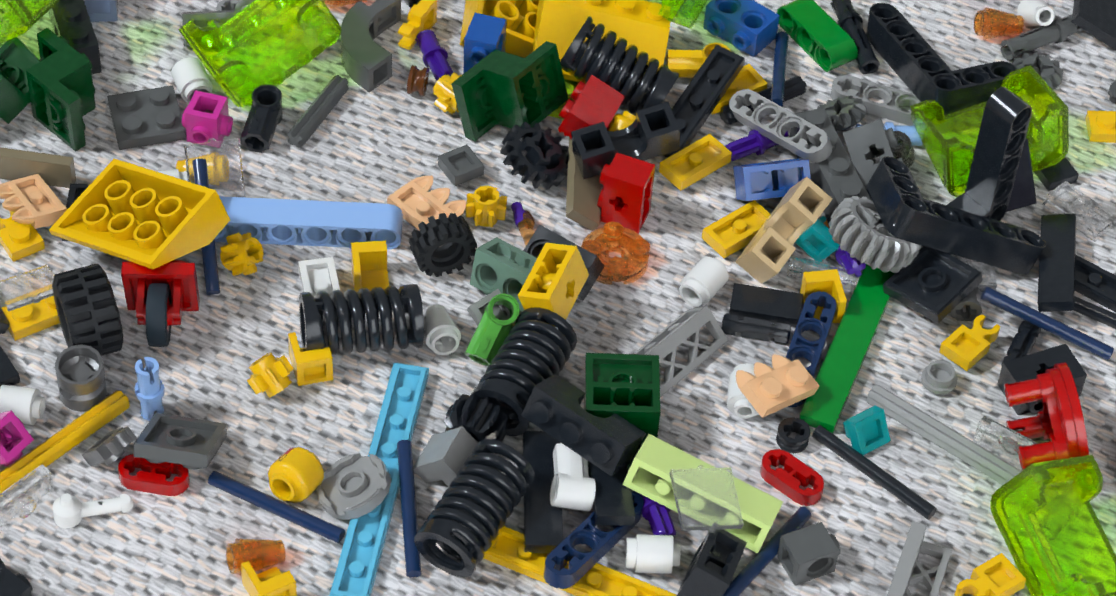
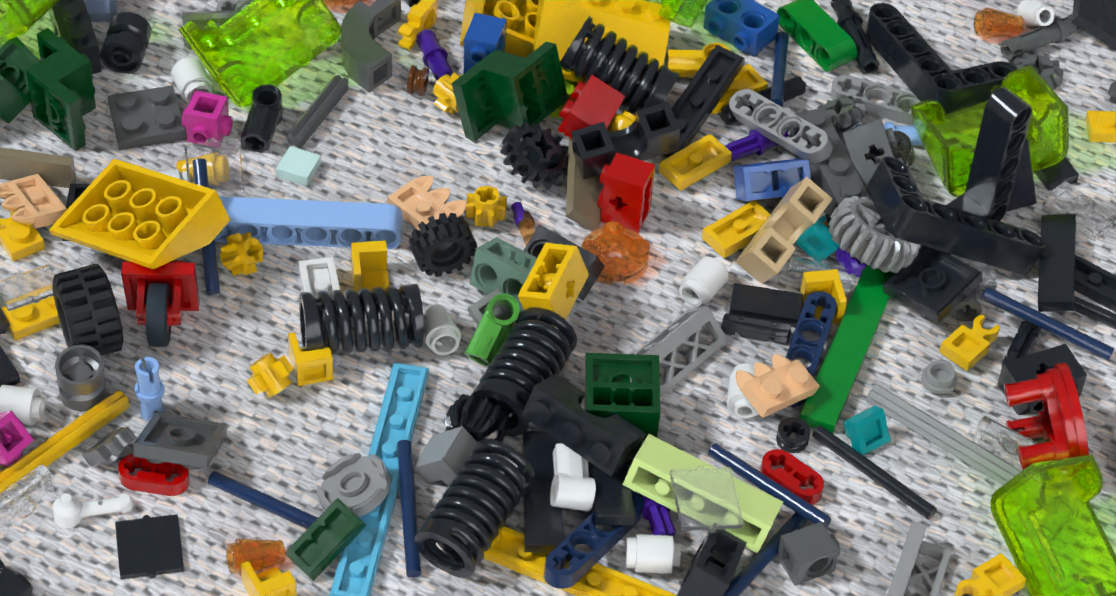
yellow head [268,447,324,503] -> none
dark grey plate [438,145,484,186] -> none
none -> black wheel [100,12,152,74]
none -> black piece [115,514,184,579]
none -> light aqua tile [276,146,321,186]
none -> dark green plate [284,498,367,580]
none -> dark blue bar [708,443,831,528]

